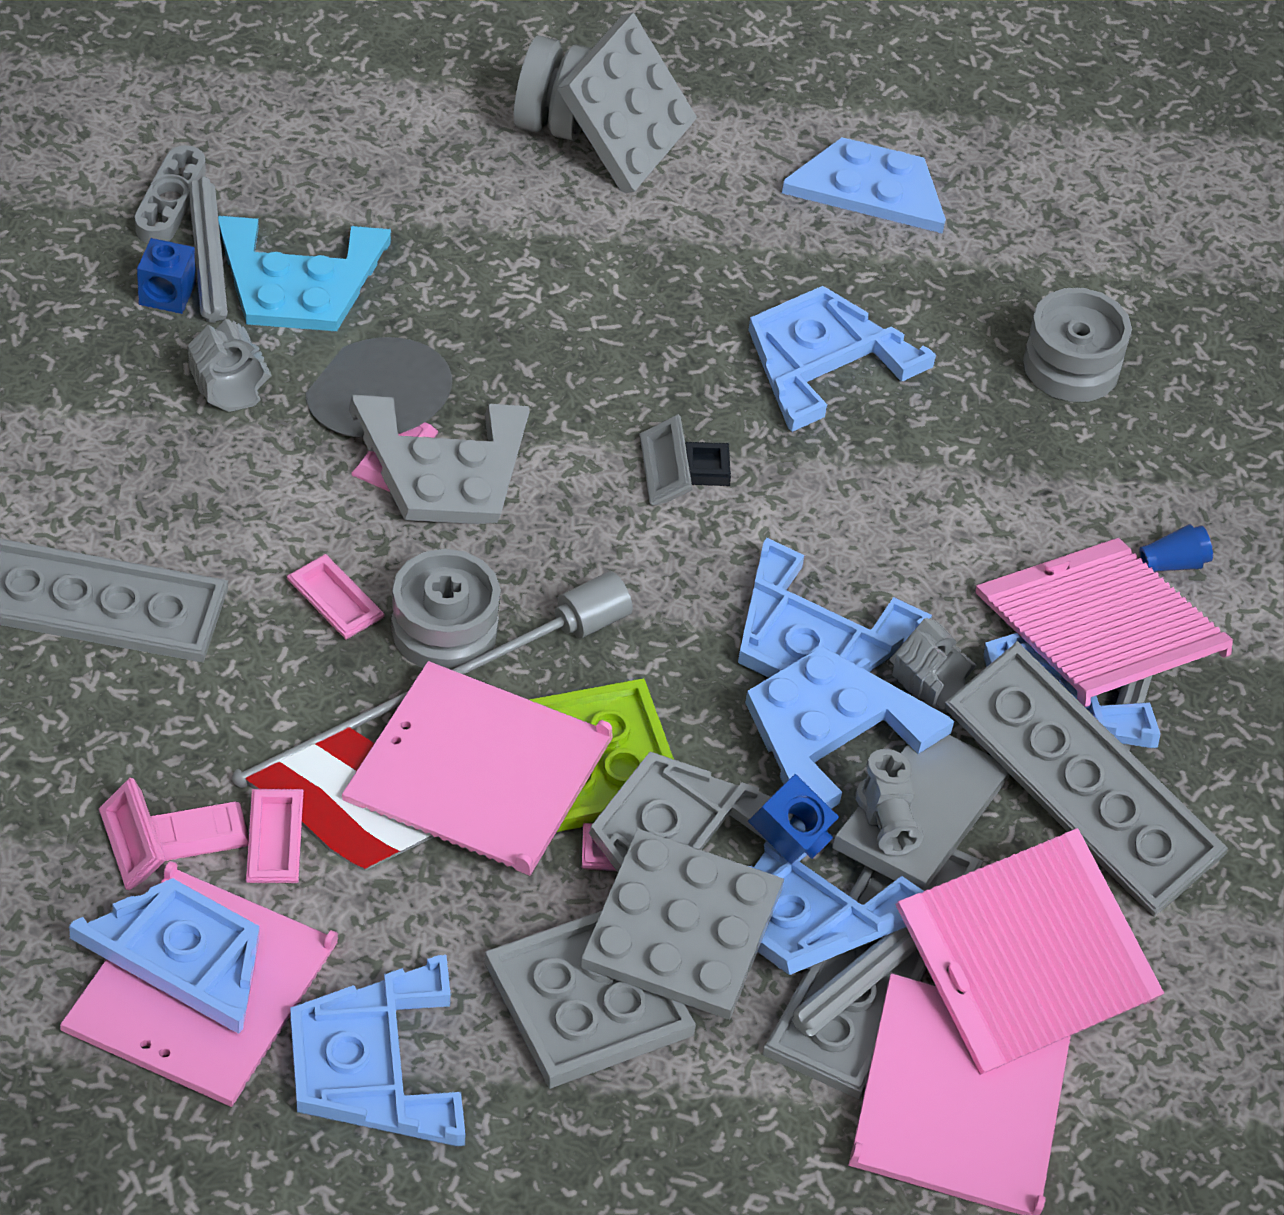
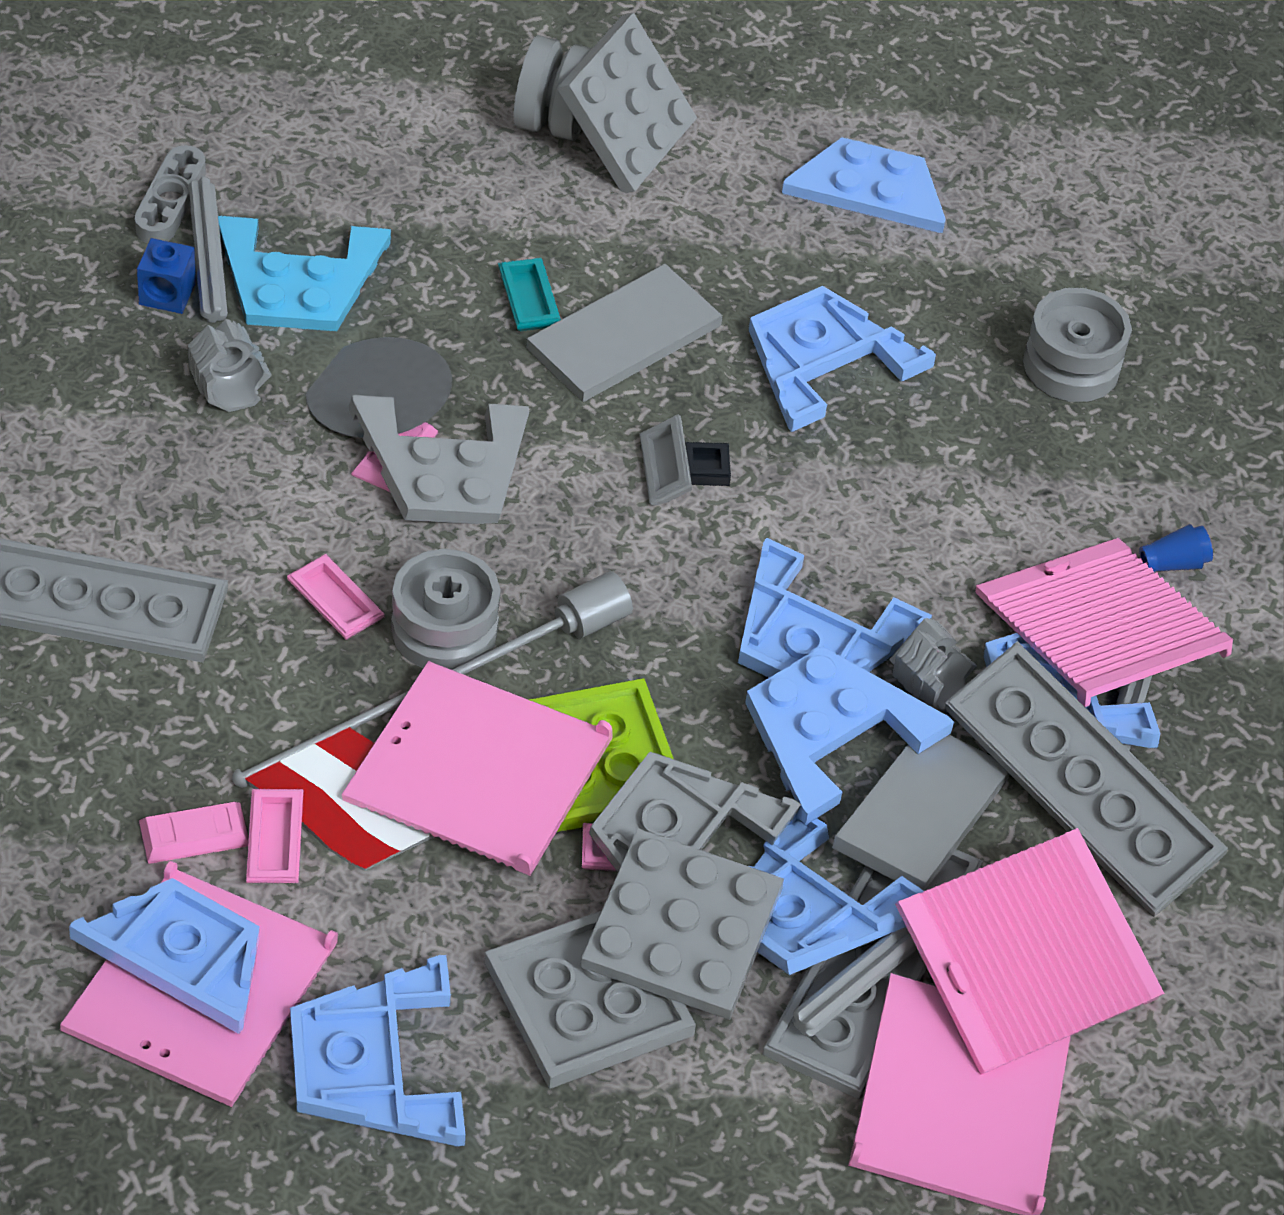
bright pink tile [99,778,166,890] -> none
blue brick [748,773,839,864] -> none
light grey connector [855,749,924,856] -> none
none -> teal tile [498,258,561,331]
none -> light grey tile [526,264,722,402]

